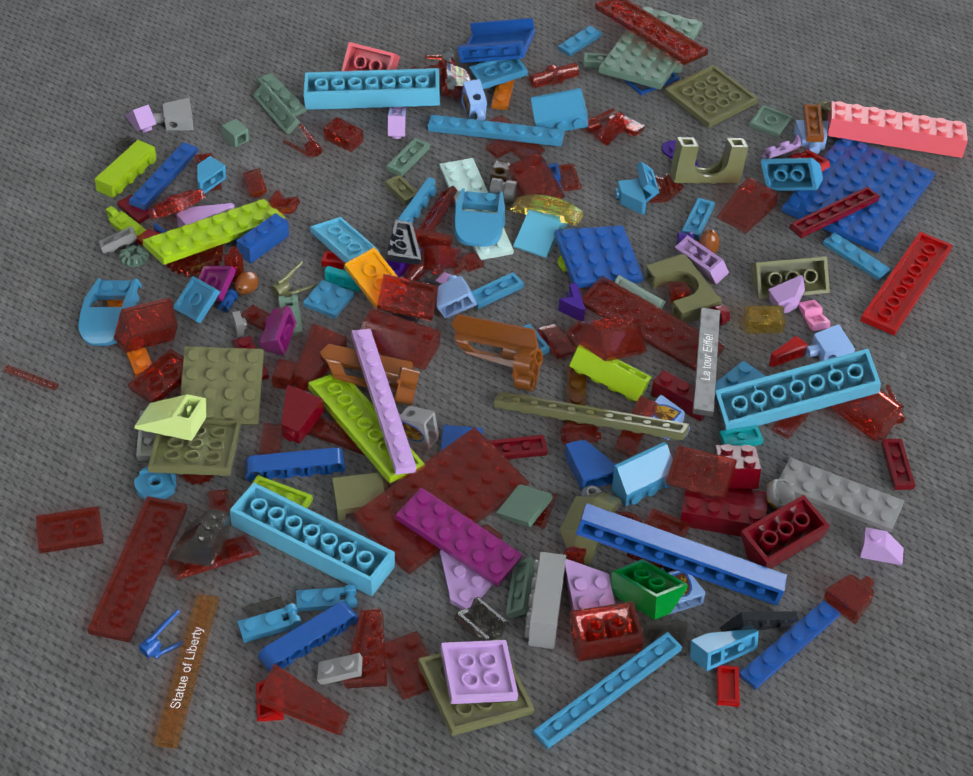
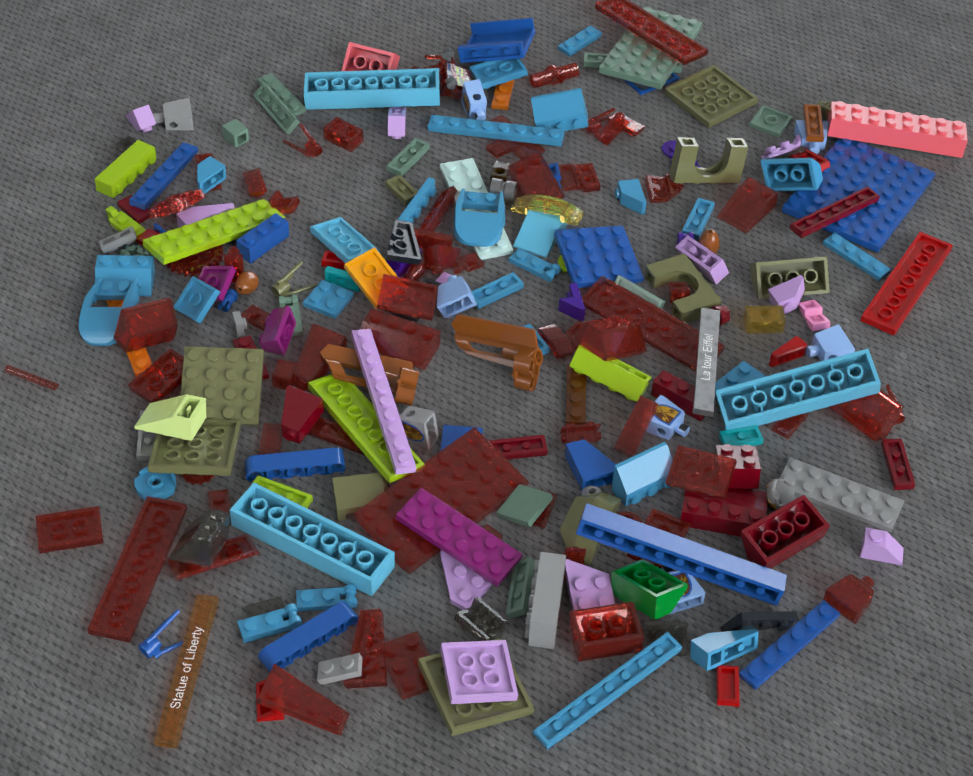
olive plate [494,392,689,440] -> none
dark azure panel [636,161,659,203] -> none
none -> dark azure slope [95,255,155,296]
none -> dark azure plate [508,248,561,282]
none -> clear red plate [575,163,601,192]

